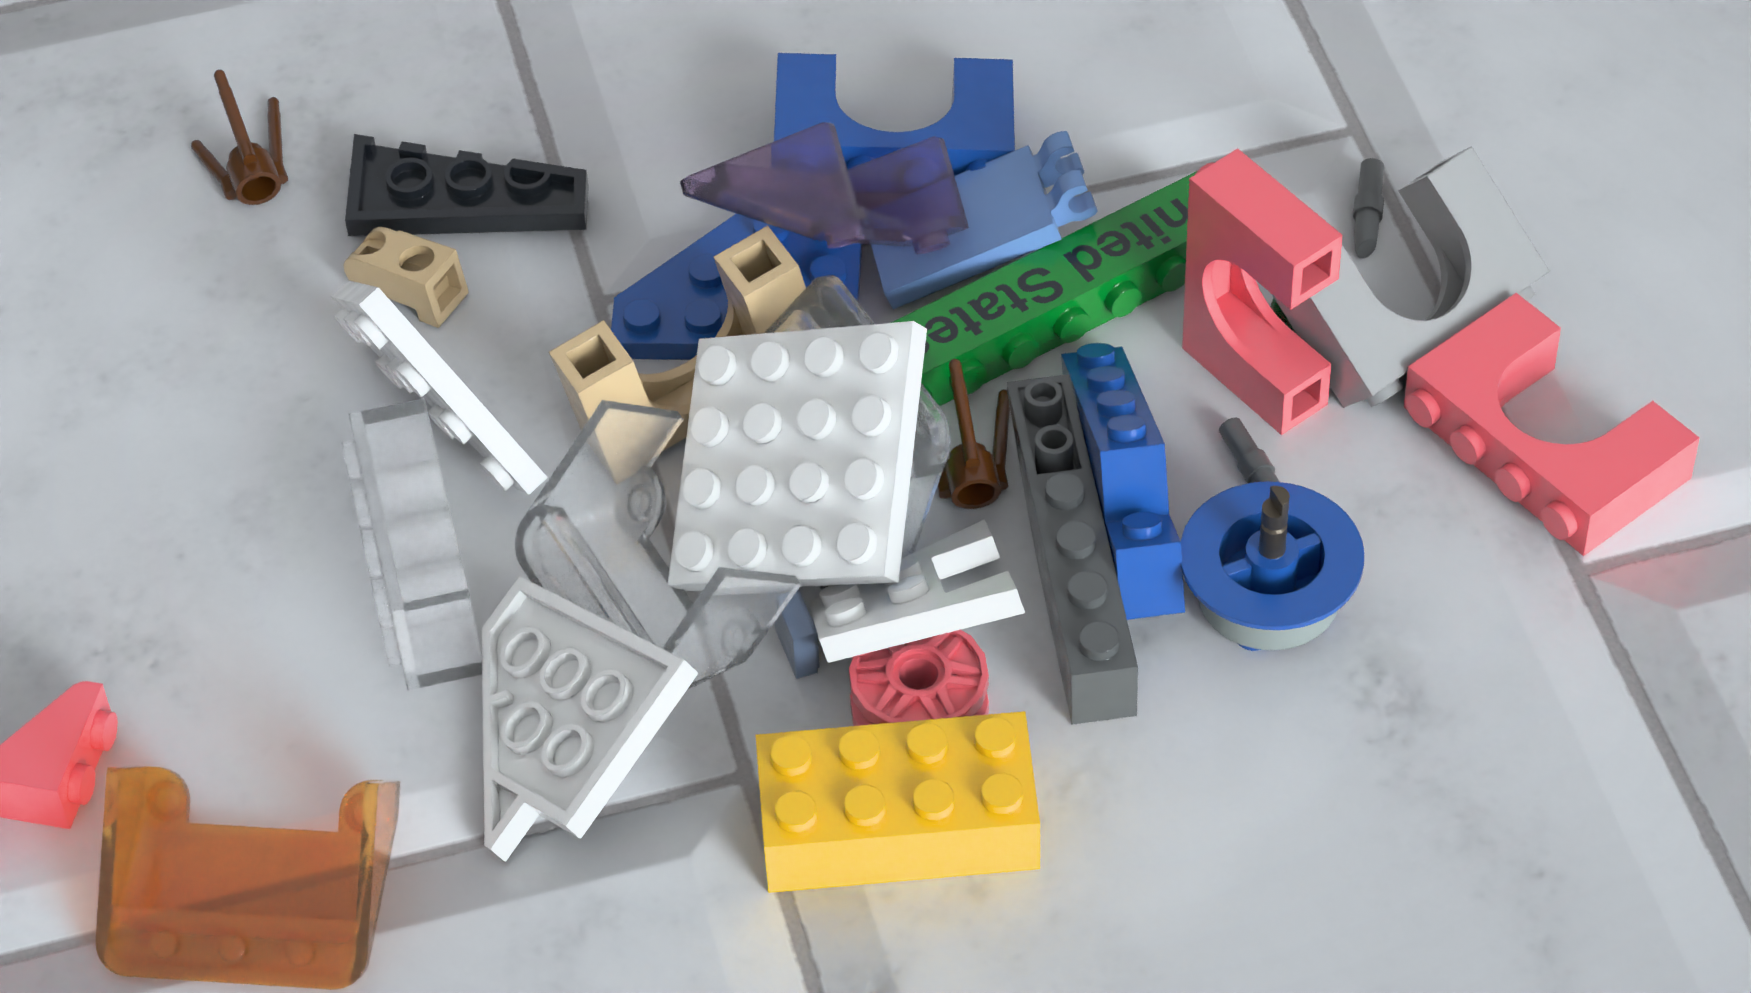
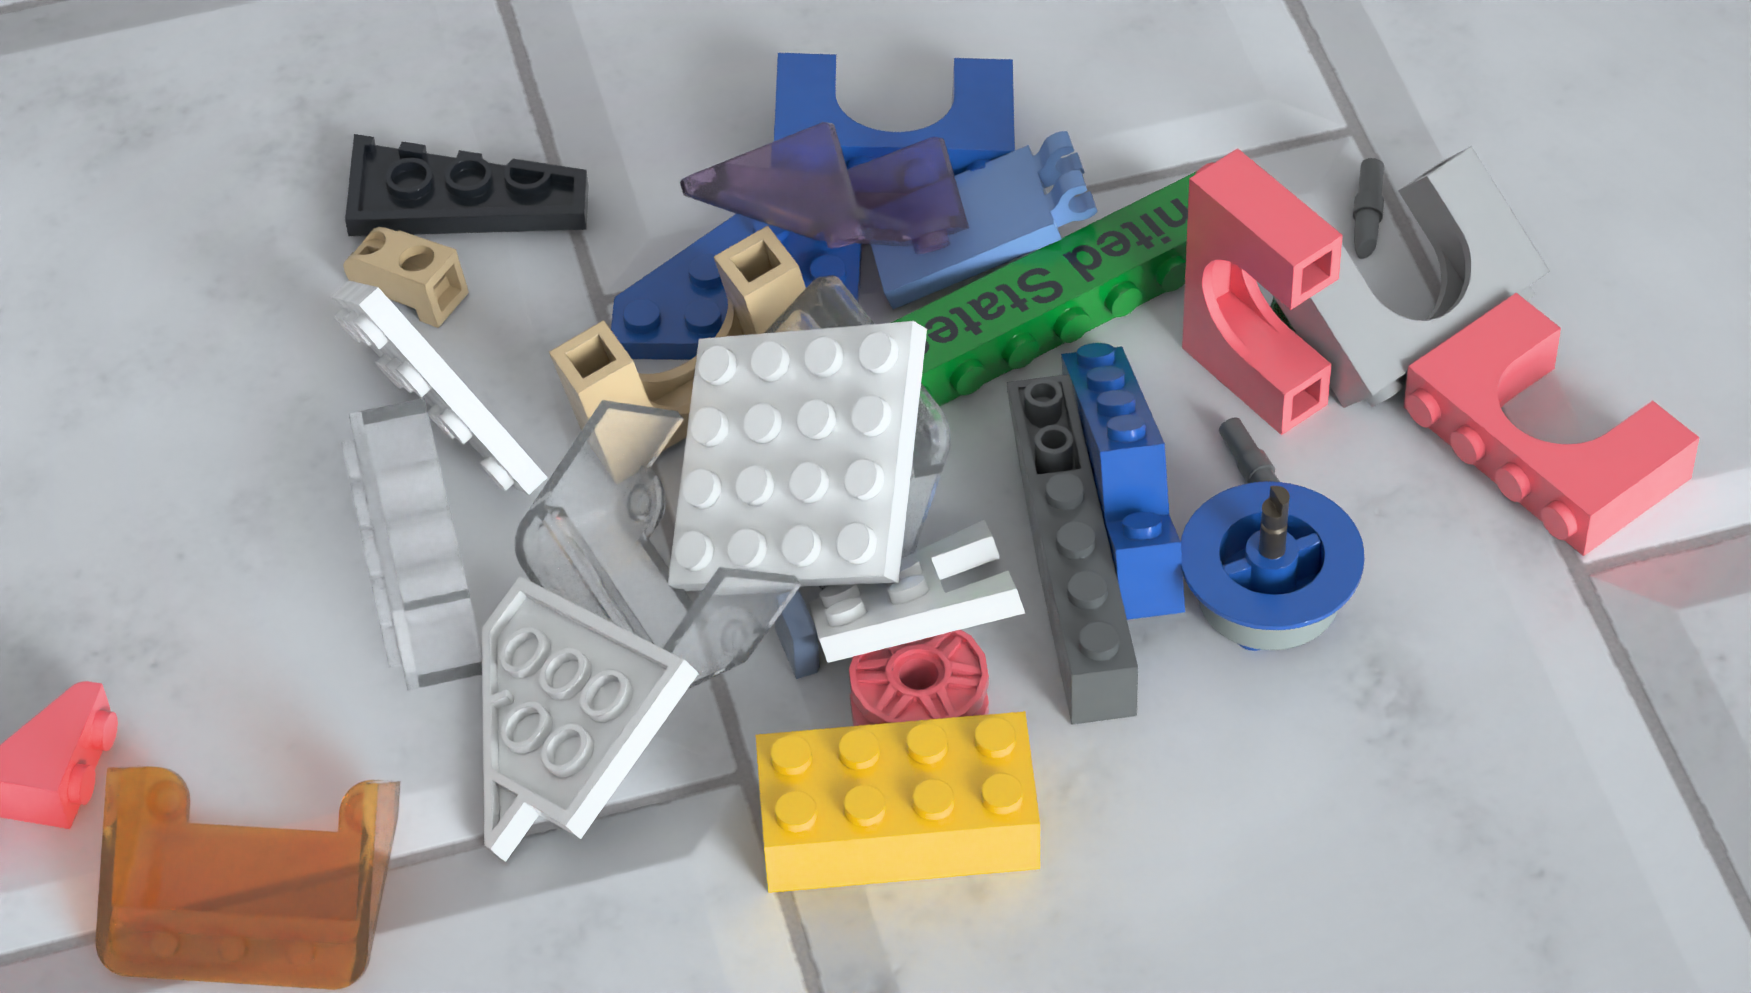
reddish brown plant [191,69,288,205] -> none
reddish brown plant [915,359,1010,509] -> none

